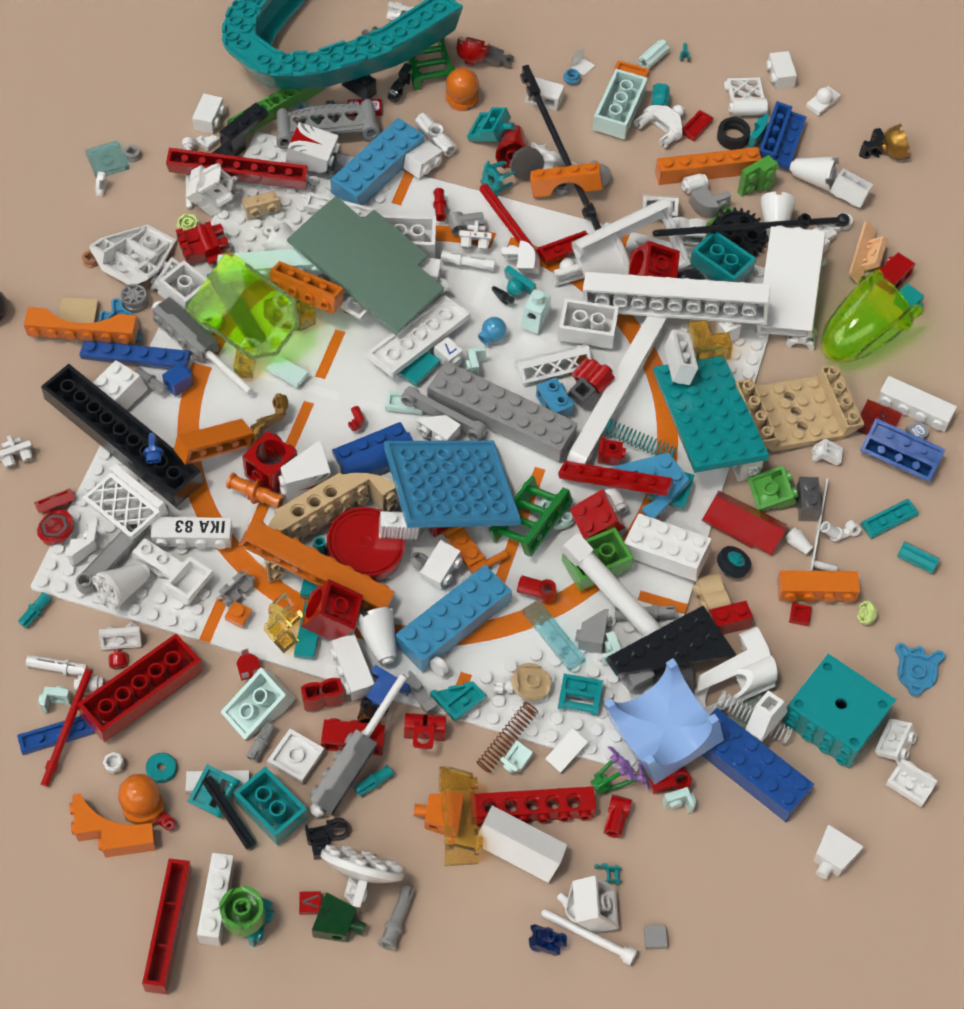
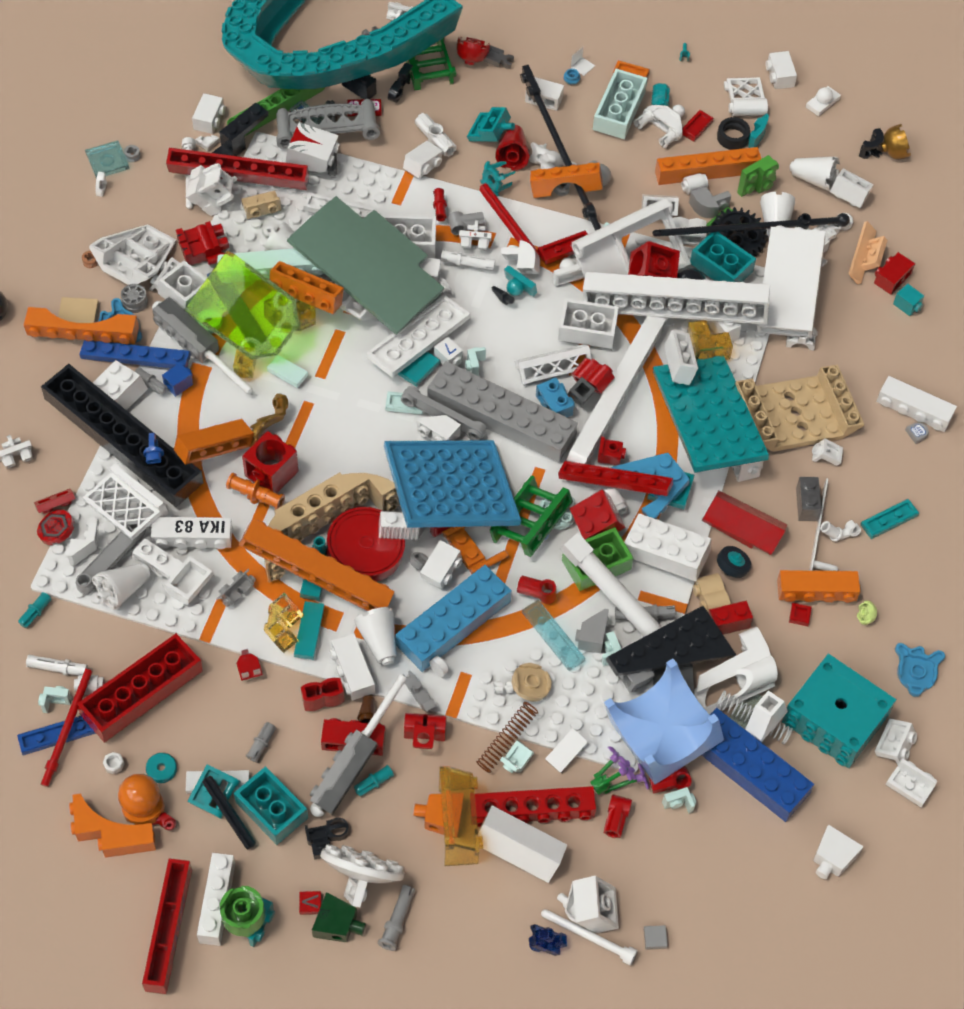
white tile [99,621,142,650] -> none
red piece [108,650,129,669] -> none
yellowish green plate [177,214,199,231] -> none
light aqua slope [221,668,296,740] -> none
orange plate [224,601,252,628] -> none
white plate [267,729,325,784] -> none
white slope [278,441,331,503] -> none
red brick [301,579,363,641] -> none
dark azure brick [330,118,425,205] -> none
blue brick [332,422,413,475] -> none
red arm [348,406,365,431] -> none
blue piece [360,665,411,717] -> none
teal wing [430,681,486,723] -> none
orange tile [446,67,479,111] -> none
dark azure piece [478,317,507,346] -> none
dark grey tile [509,146,544,180] -> none
light aqua torso [521,289,551,334] -> none
teal plate [557,673,604,716] -> none
teal piece [594,863,622,885] -> none
teal piece [604,419,677,458] -> none
light aqua axle [638,39,670,69] -> none
bright green plate [747,465,799,512] -> none
blue brick [759,101,806,170] -> none
white cone [785,527,813,555] -> none
clear neon green windscreen [821,269,924,363] -> none
clear red tile [856,399,902,436] -> none
blue brick [860,418,946,483] -> none
teal axle [897,541,940,574] -> none

